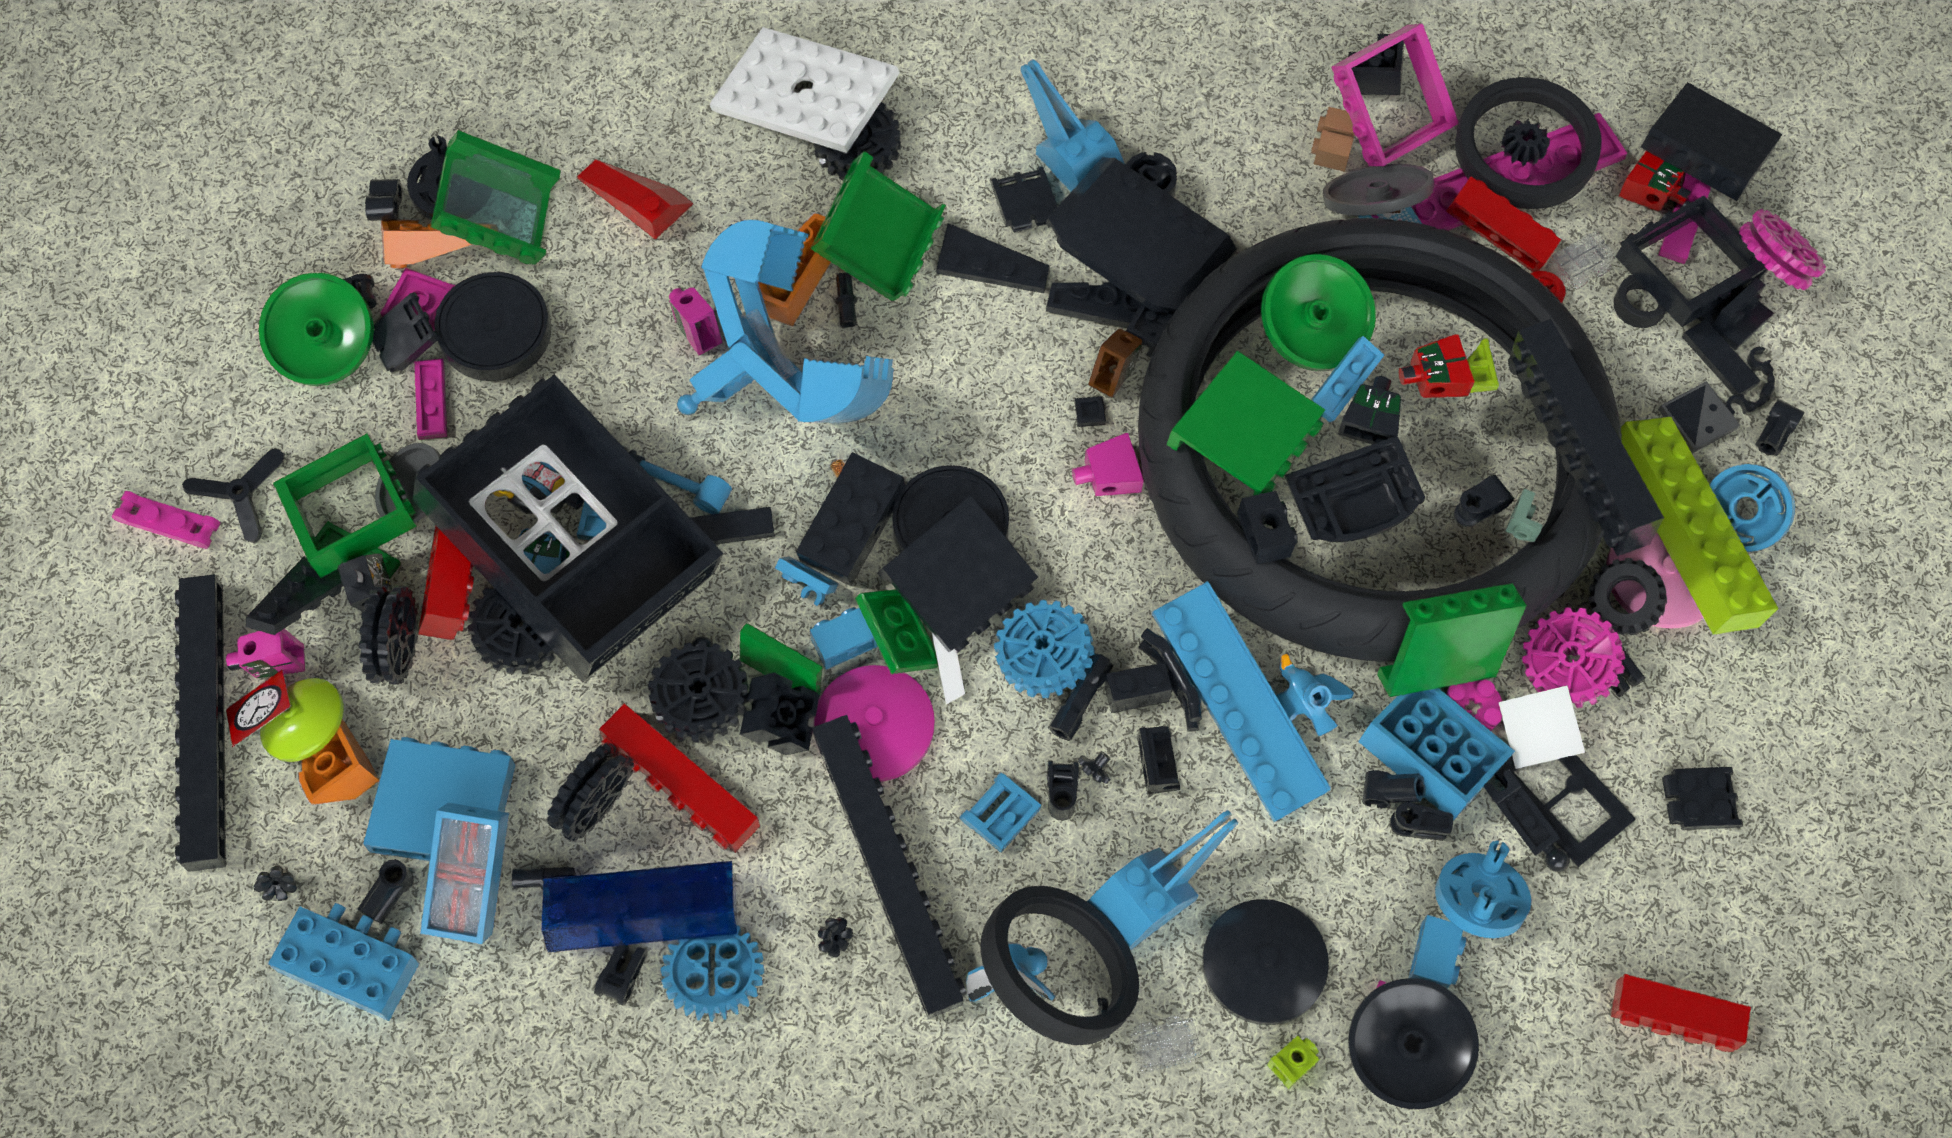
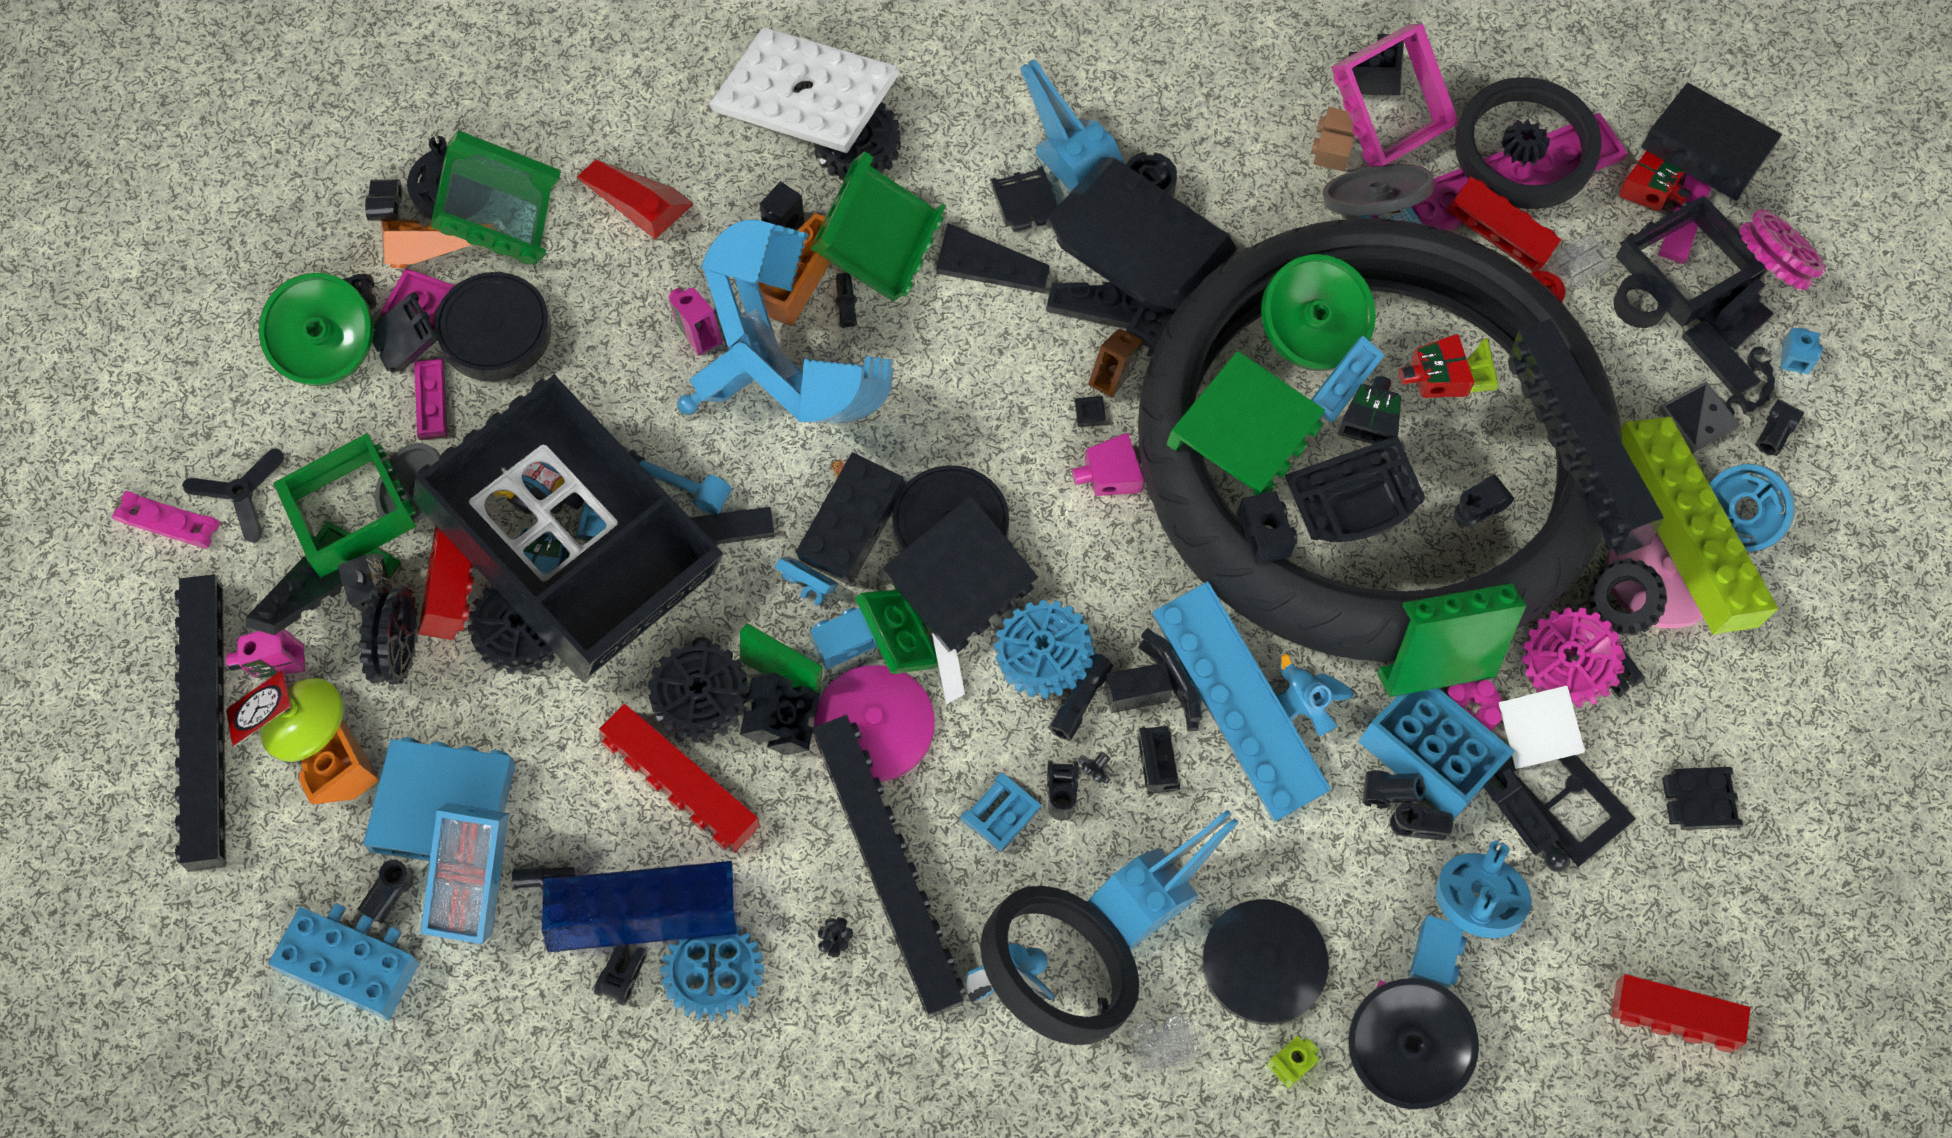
black plant [253,866,297,901] -> none
black piece [546,743,634,842] -> none
sand green bracket [1505,489,1543,542] -> none
none -> black brick [759,181,805,230]
none -> dark azure brick [1780,327,1823,374]

